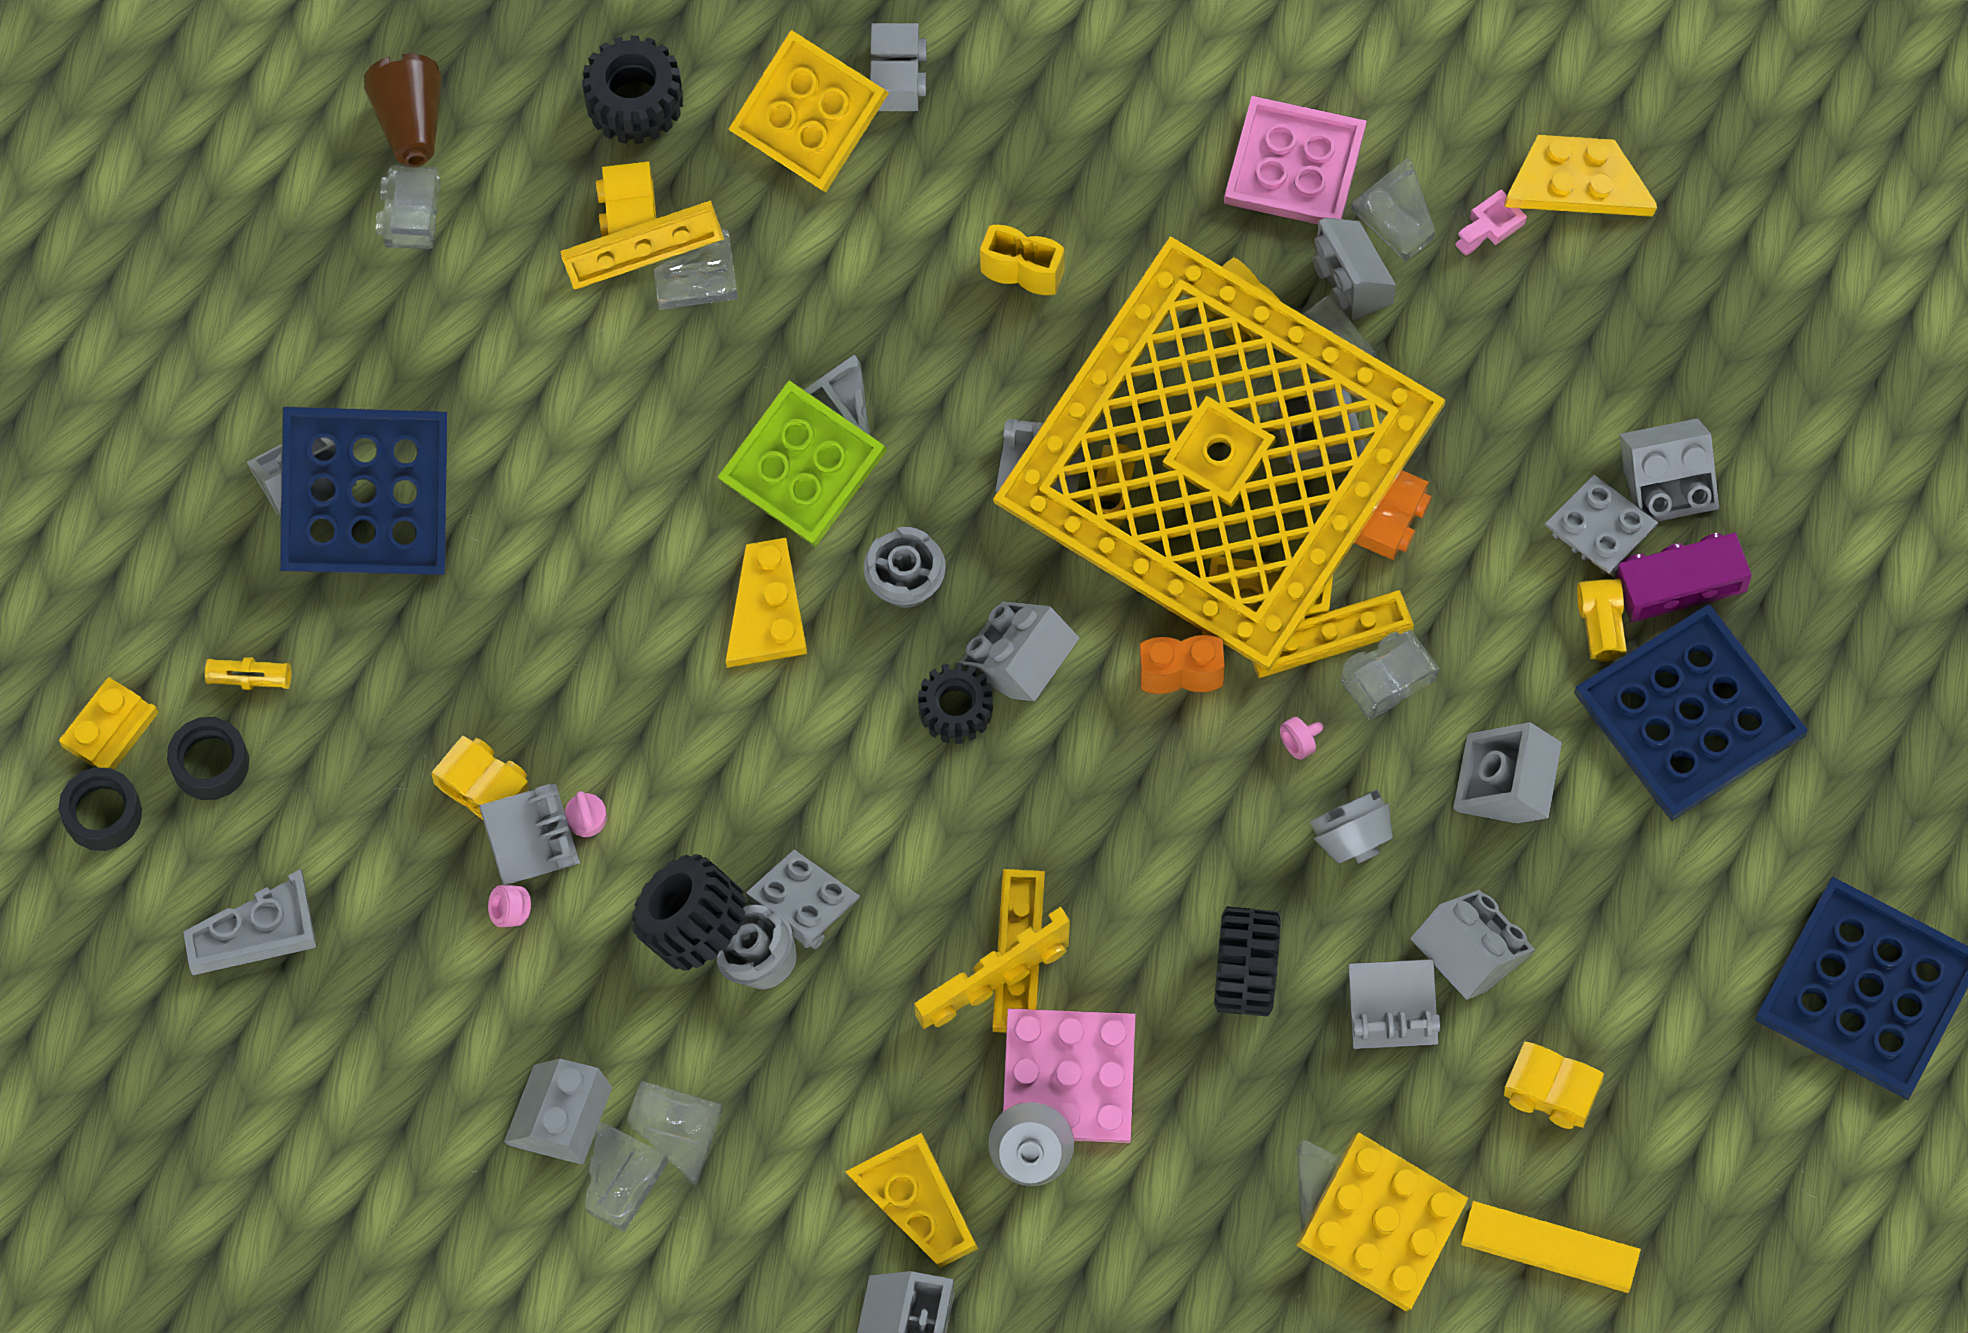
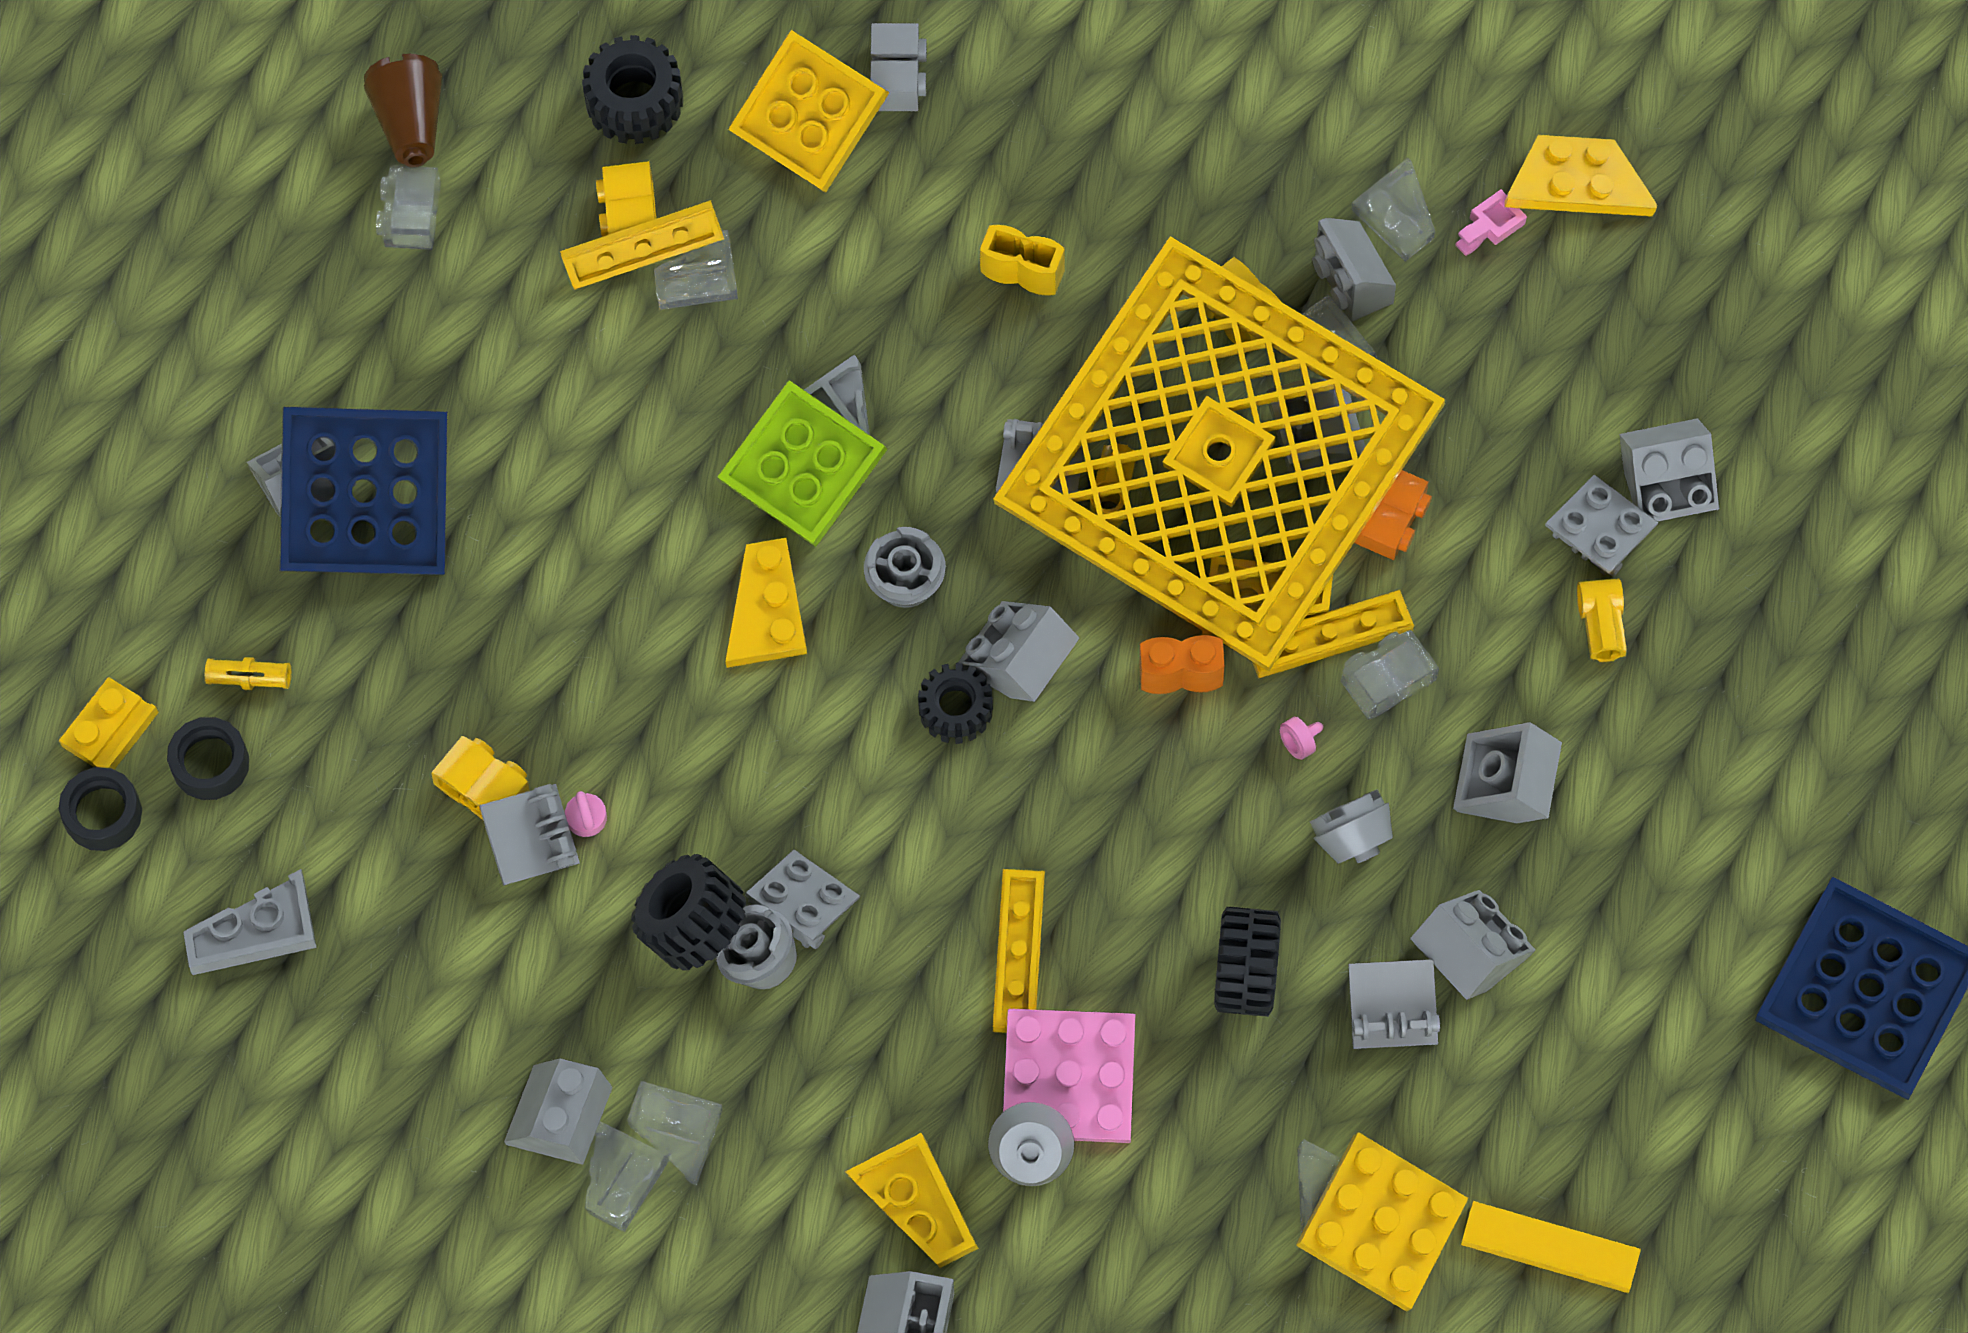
bright pink tile [488,885,531,927] -> none
yellow wing [914,907,1070,1029] -> none
bright pink plate [1224,96,1366,225] -> none
yellow brick [1504,1041,1604,1129] -> none
dark blue piece [1574,604,1808,821] -> none
magenta brick [1615,532,1752,623] -> none

